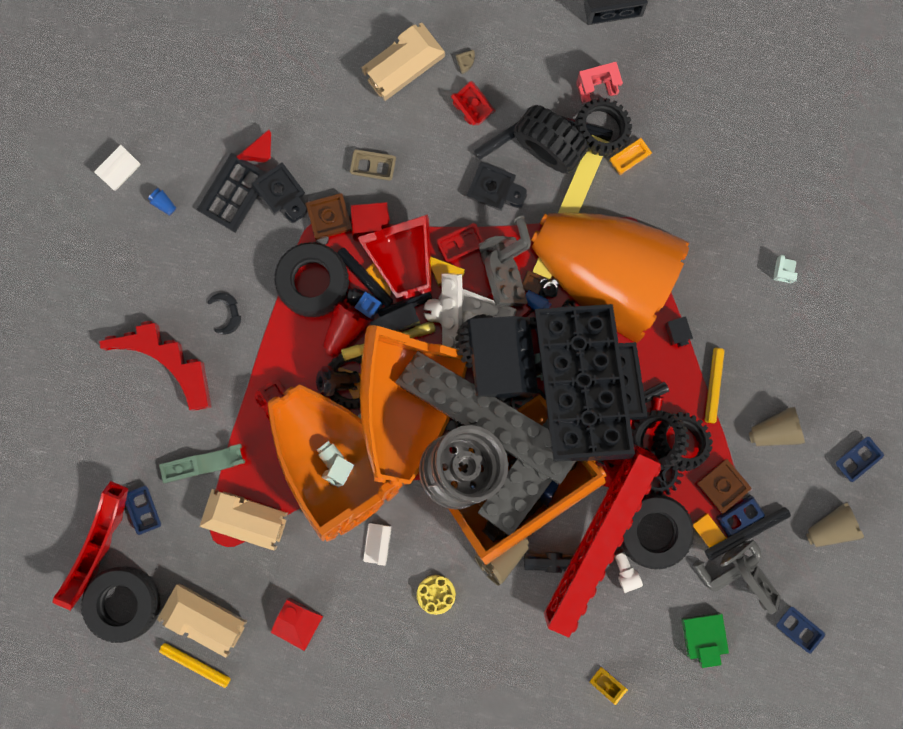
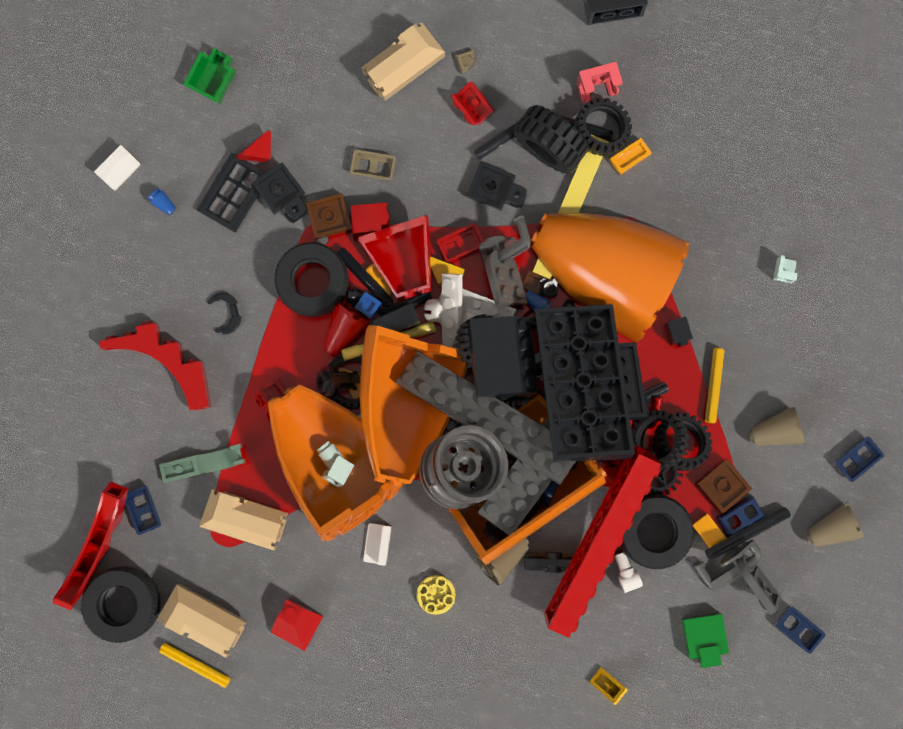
none -> green piece [183,48,237,105]

